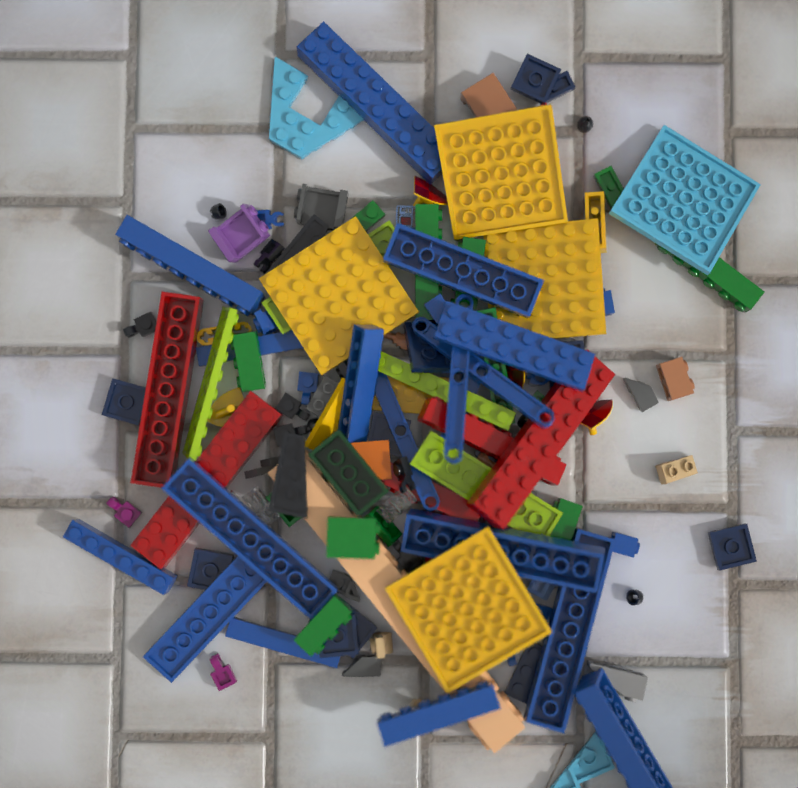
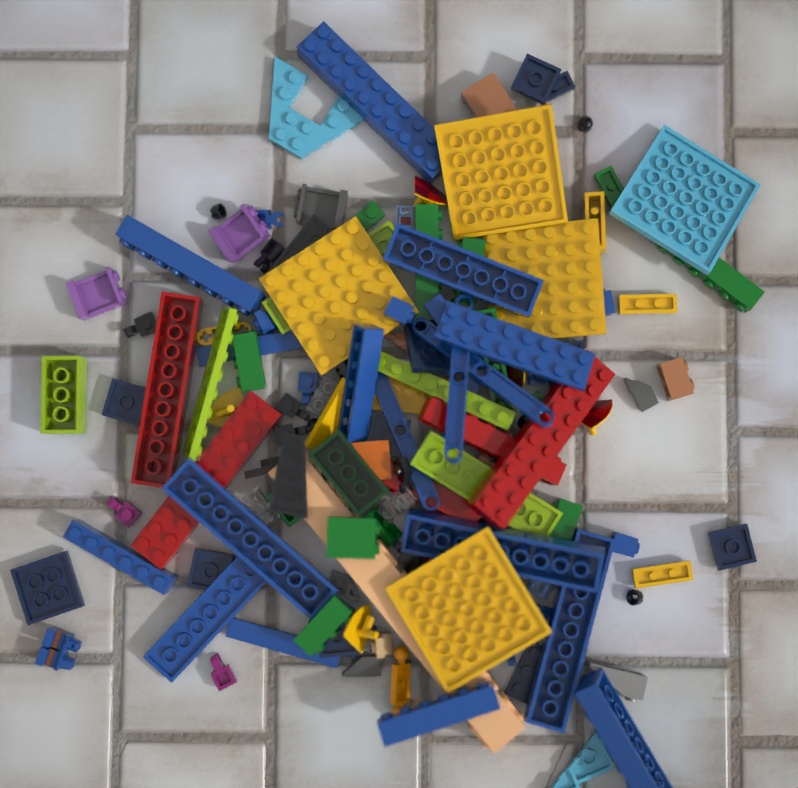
tan plate [655,455,698,484] -> none
none -> dark blue plate [10,550,85,625]
none -> blue hips [35,626,82,671]
none -> lime brick [41,356,87,434]
none -> medium lavender panel [66,266,127,321]
none -> yellow shield [343,604,378,654]
none -> blue brick [384,296,416,326]
none -> light orange plate [390,646,411,714]
none -> yellow plate [618,294,677,315]
none -> yellow plate [631,560,693,589]

